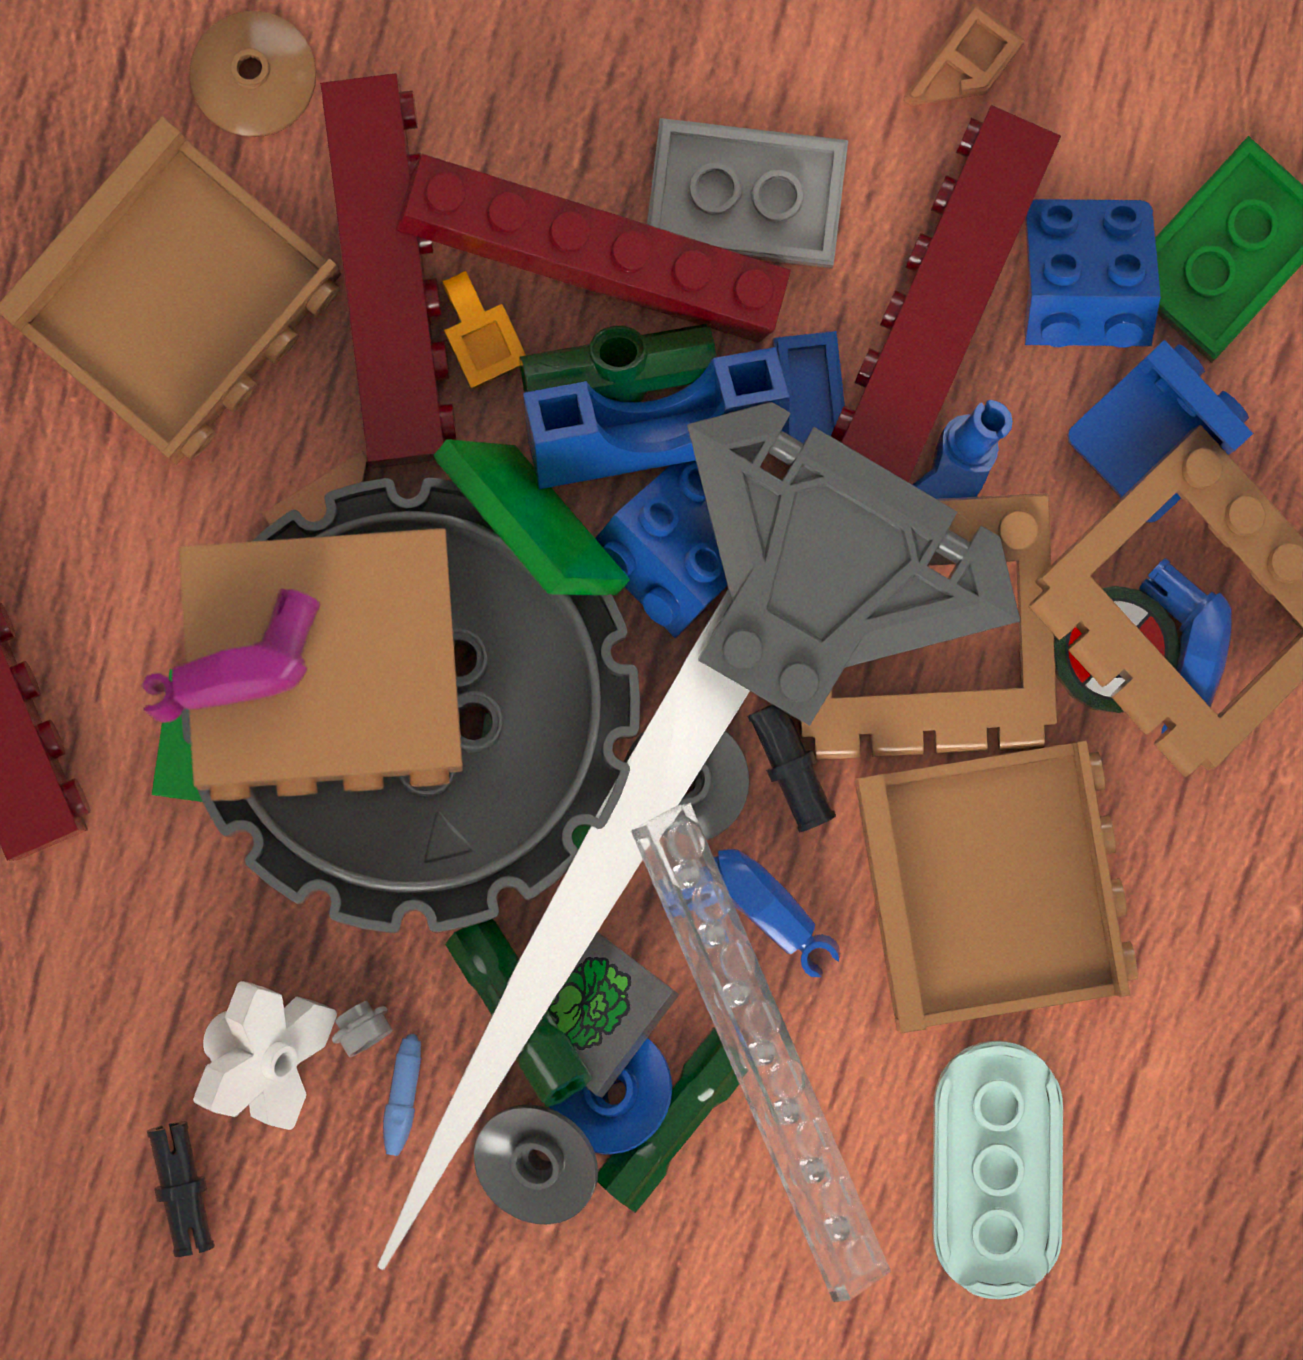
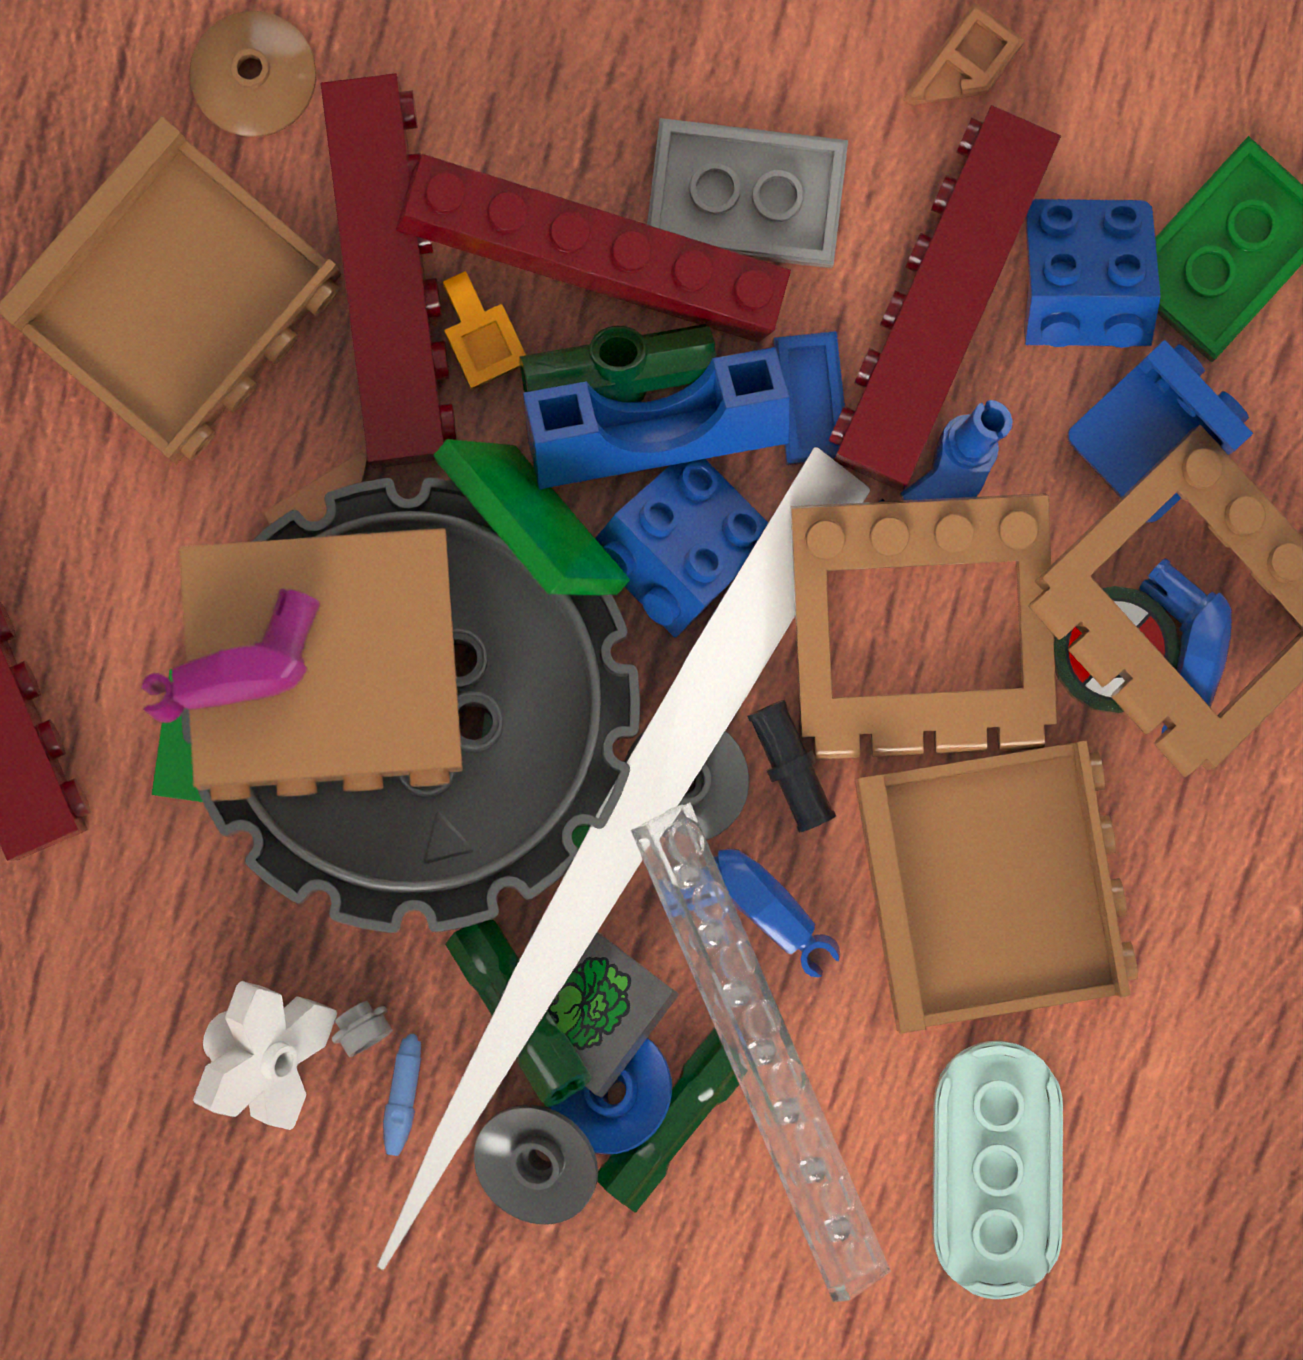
black pin [146,1121,215,1257] -> none
dark grey plate [687,402,1021,726] -> none

